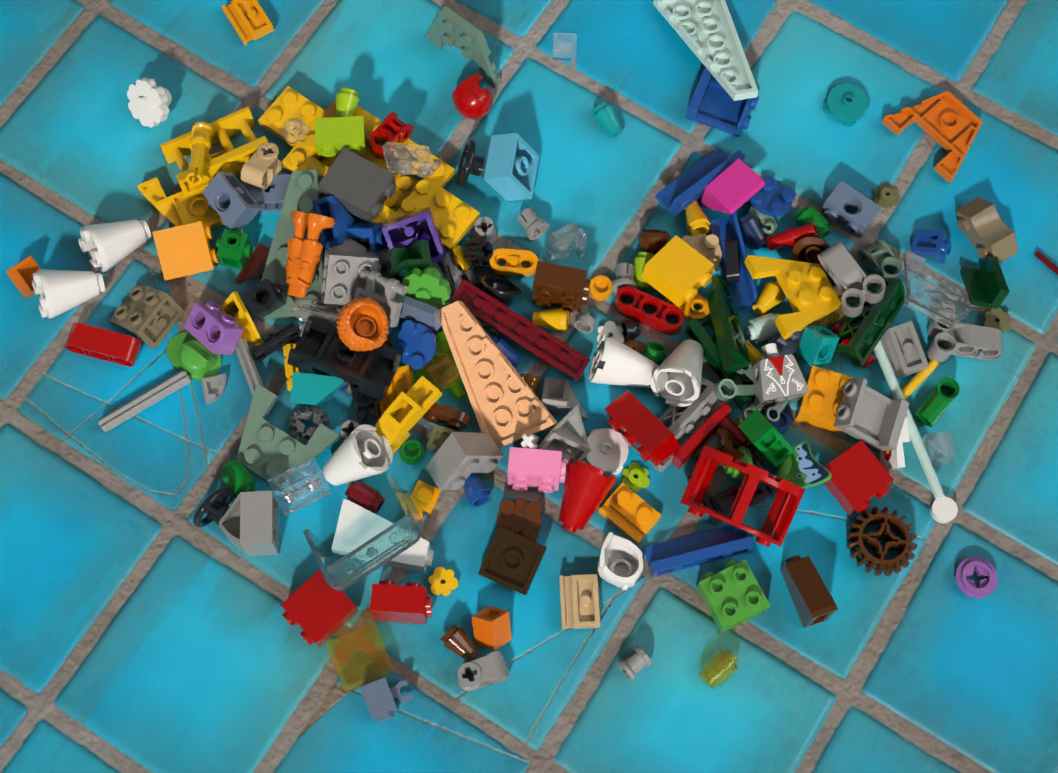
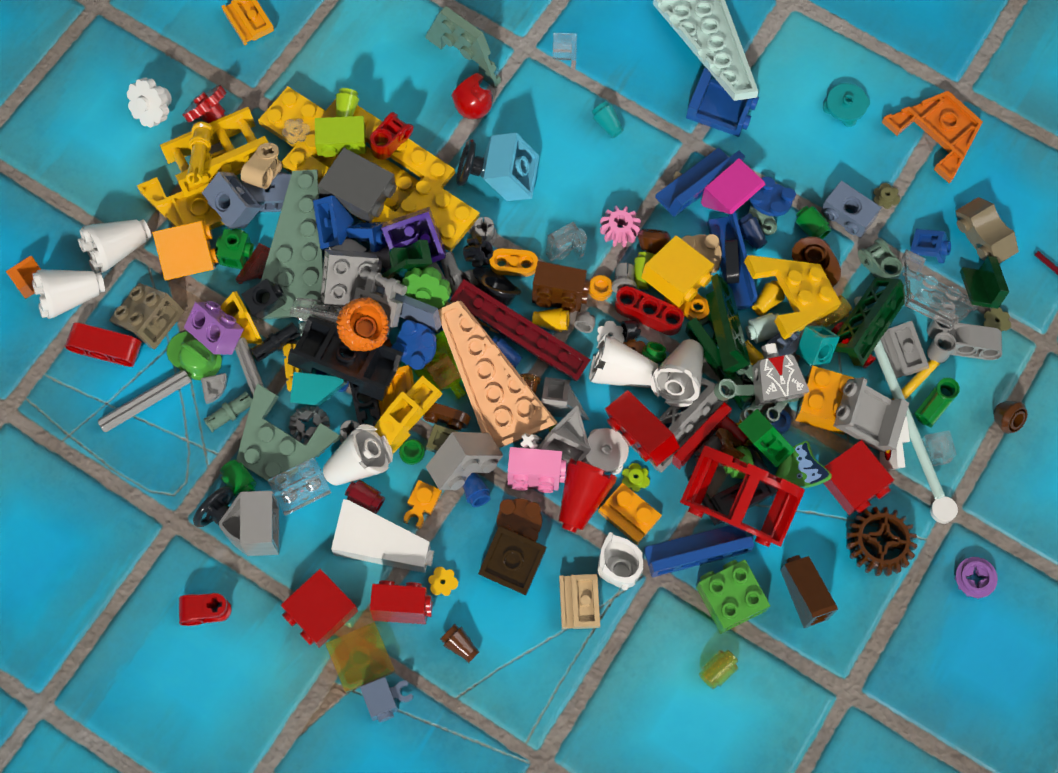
orange piece [285,211,335,298] -> none
clear light blue windscreen [303,474,424,591] -> none
clear bracket [382,142,441,177] -> none
yellow plant [452,245,471,271] -> none
light grey piece [457,651,510,692] -> none
orange panel [471,606,512,651] -> none
light grey bush [517,208,549,240] -> none
light grey bush [617,645,652,681] -> none
yellow cone [685,200,710,236] -> none
red pin [766,222,818,251] -> none
light grey piece [817,241,886,317] -> none
none -> red piece [179,593,232,626]
none -> red plant [182,85,227,124]
none -> sand green pin [203,391,252,433]
none -> bright pink gear [600,205,641,247]
none -> reddish brown cone [994,401,1028,434]

